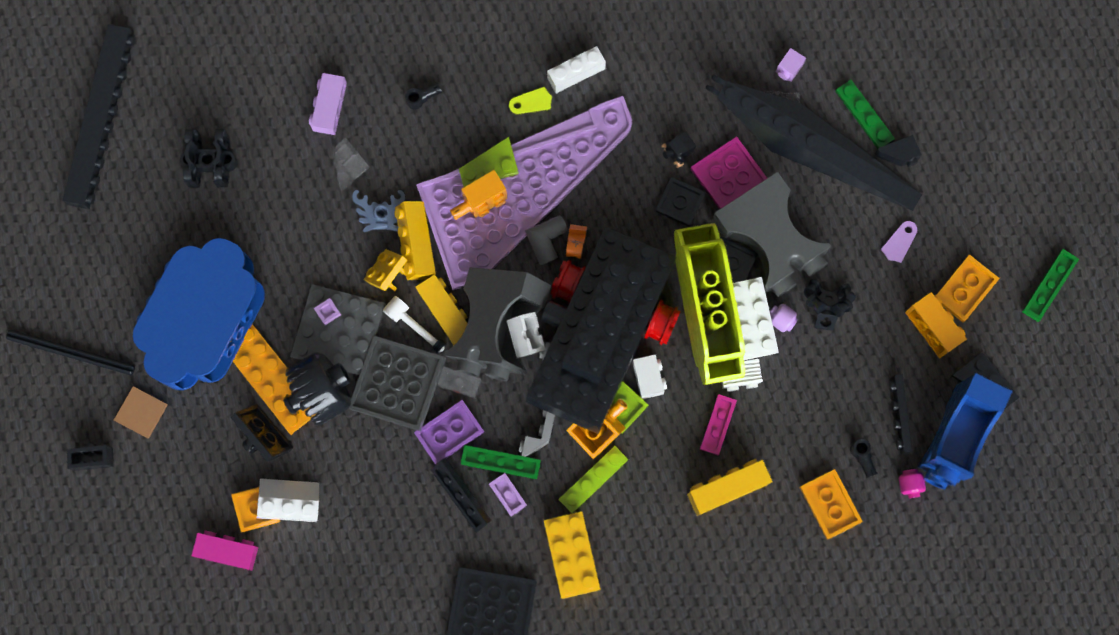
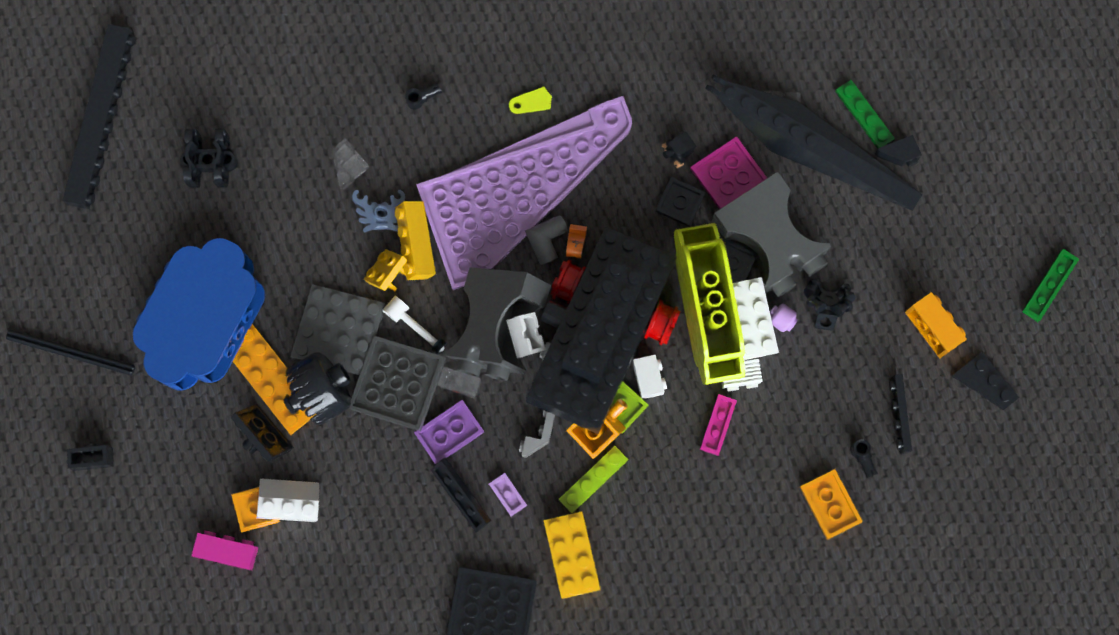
medium nougat tile [114,386,168,439] -> none
lavender brick [309,73,347,135] -> none
lavender plate [314,298,341,325] -> none
yellow brick [416,274,468,345] -> none
light orange brick [450,170,507,220] -> none
lime wing [459,137,519,187] -> none
green plate [461,445,541,480] -> none
white brick [547,46,606,93] -> none
yellow brick [687,459,773,516] -> none
lavender brick [776,48,806,82] -> none
lavender piece [881,221,917,263] -> none
dark pink head [899,469,926,498] -> none
blue brick [918,373,1012,489] -> none
light orange plate [936,254,1000,323] -> none

